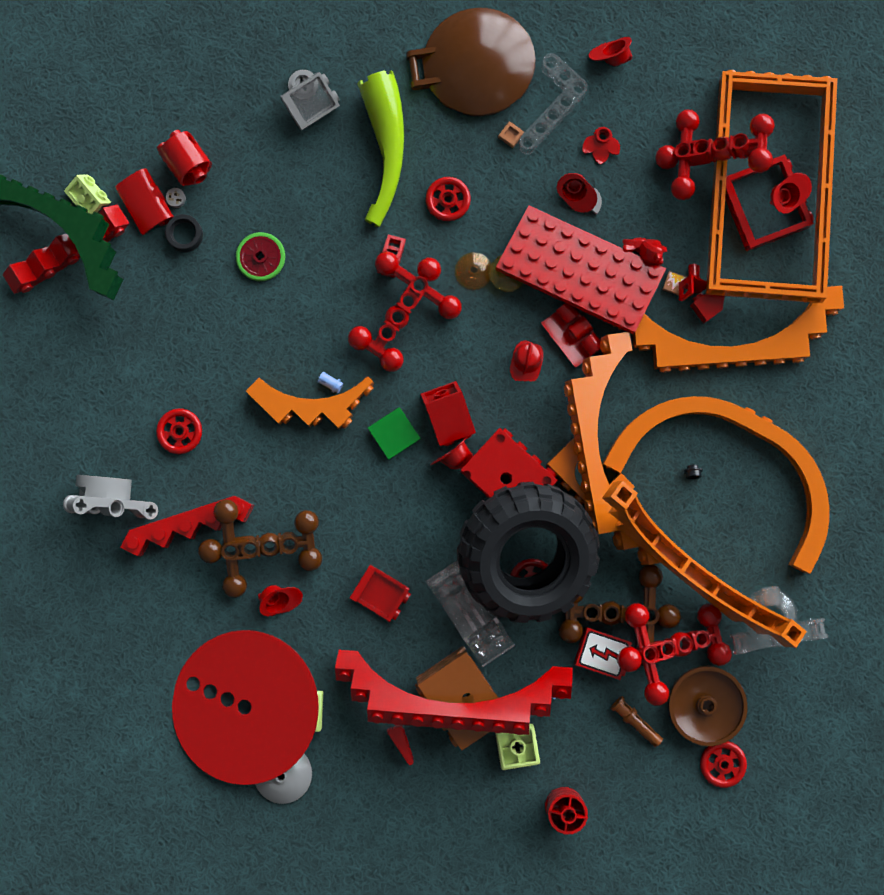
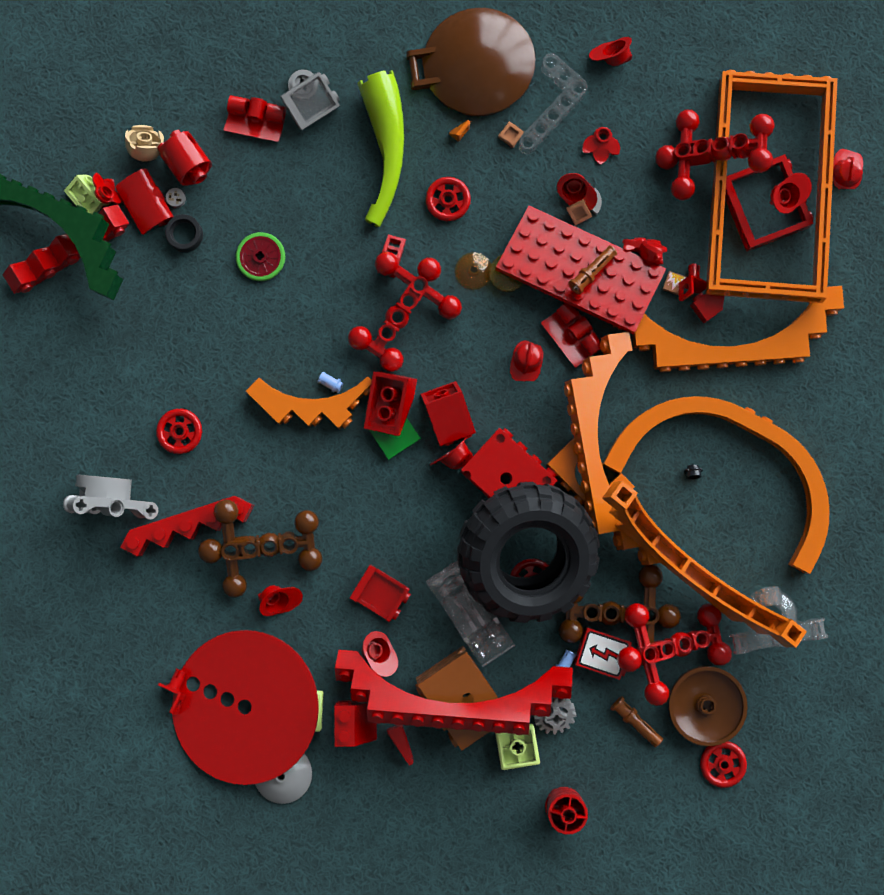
none -> red plate [92,173,123,204]
none -> tan cylinder [125,125,164,162]
none -> red bracket [158,668,187,715]
none -> red panel [224,95,286,142]
none -> red slope [335,700,377,747]
none -> red piece [362,631,398,677]
none -> red slope [364,372,417,436]
none -> orange slope [449,120,470,141]
none -> light grey gear [534,698,576,735]
none -> light blue pin [556,649,577,667]
none -> nougat tile [566,199,592,226]
none -> dark orange pin [568,245,617,294]
none -> red piece [833,148,863,189]

